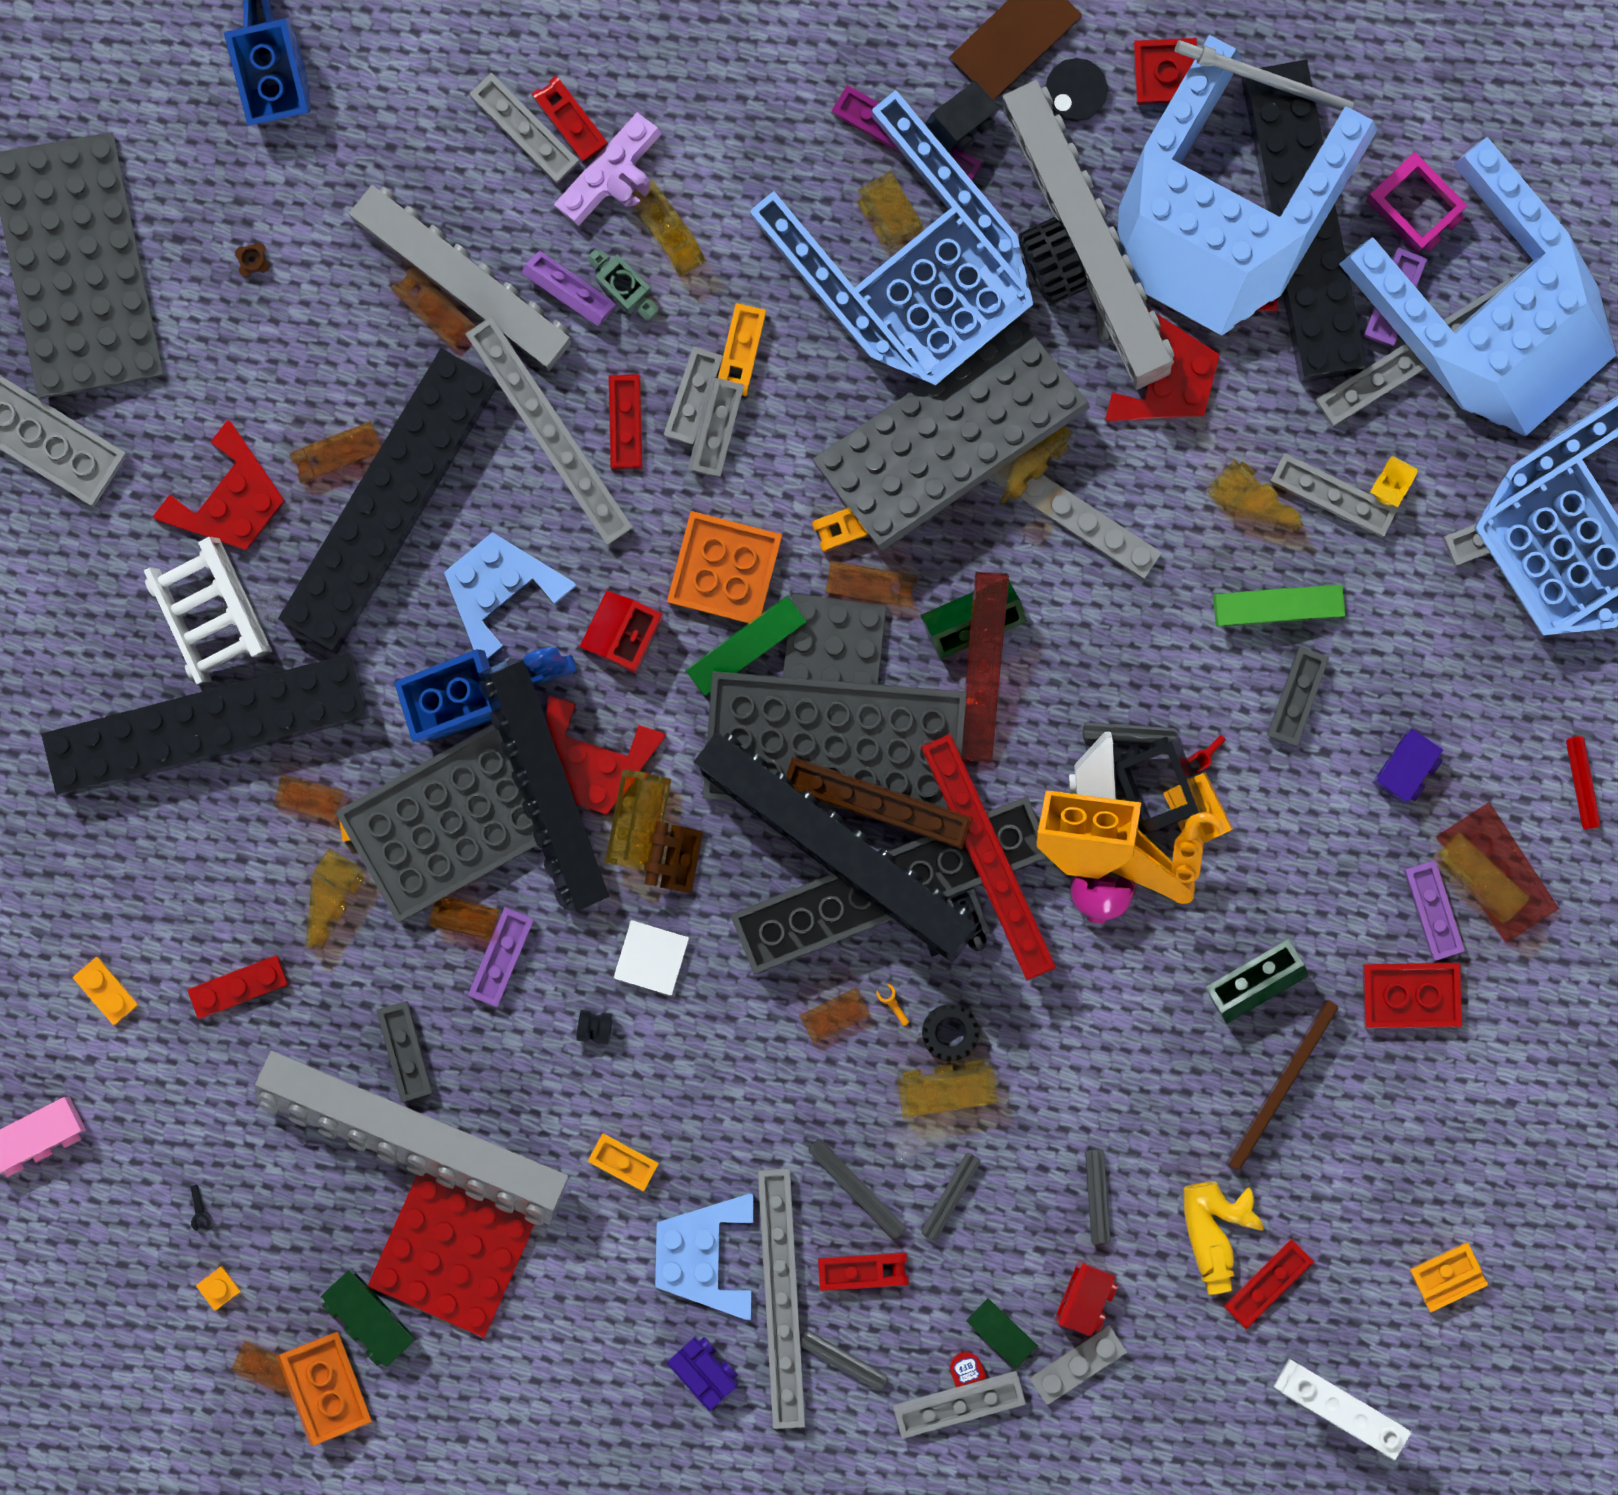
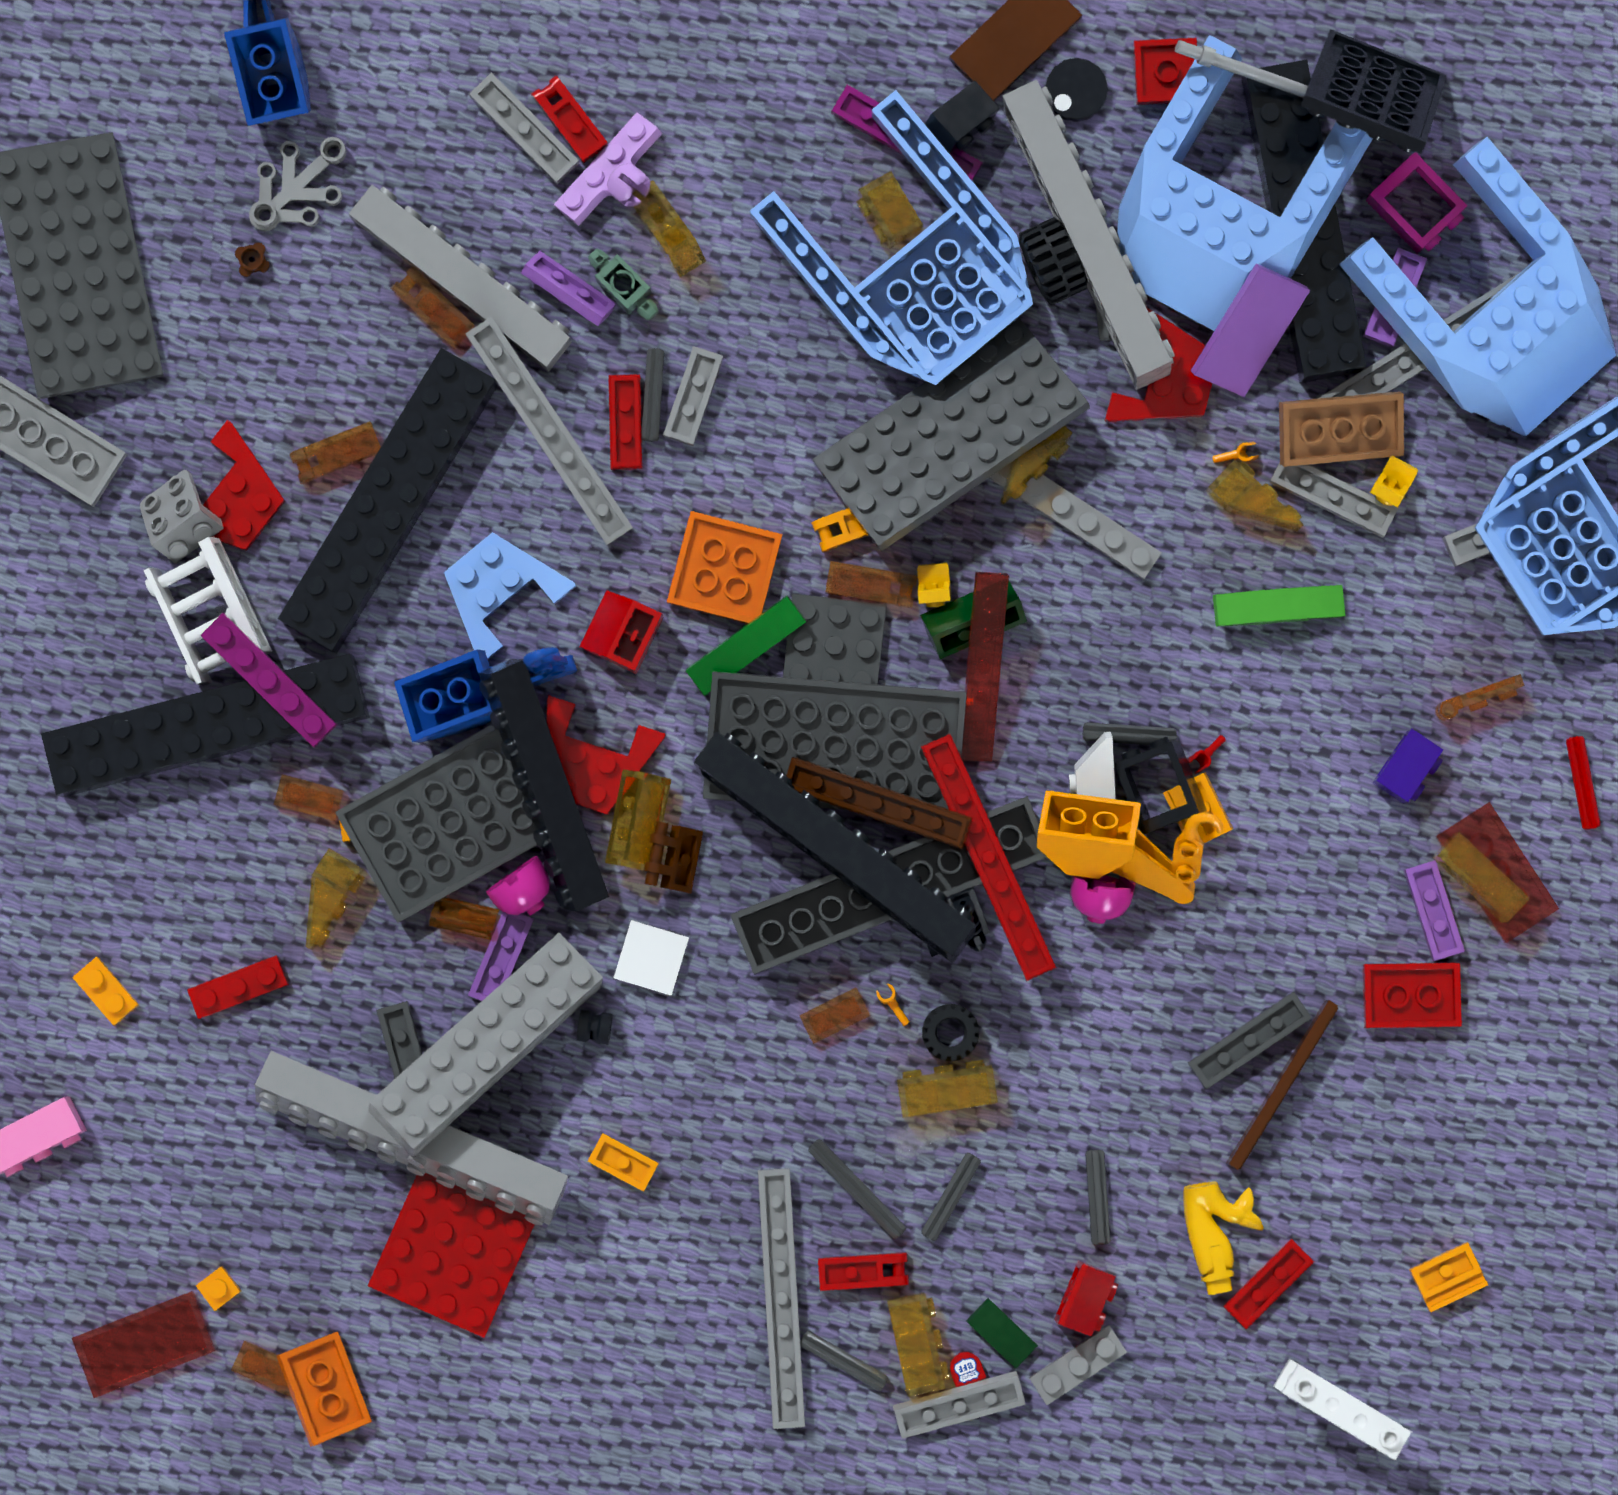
black hand [190,1185,212,1231] -> none
dark green brick [320,1268,417,1368] -> none
light blue wing [655,1194,753,1320] -> none
dark purple brick [666,1335,738,1411] -> none
light grey plate [688,376,744,477] -> none
light orange plate [718,303,766,396] -> none
dark green brick [1206,939,1309,1024] -> none
dark grey plate [1266,646,1329,747] -> none
none -> clear red tile [72,1291,216,1398]
none -> light grey bracket [140,470,224,564]
none -> magenta plate [200,613,337,748]
none -> light grey plant [249,137,347,231]
none -> light grey brick [369,933,603,1158]
none -> dark pink cylinder [486,856,551,916]
none -> dark grey axle [642,348,664,442]
none -> clear yellow brick [887,1292,950,1397]
none -> yellow bracket [917,562,951,607]
none -> dark grey plate [1188,992,1312,1089]
none -> medium lavender tile [1191,263,1310,397]
none -> light orange hand [1212,442,1259,463]
none -> medium nougat plate [1279,392,1404,467]
none -> black plate [1301,29,1447,154]
none -> clear orange plate [1435,674,1525,721]

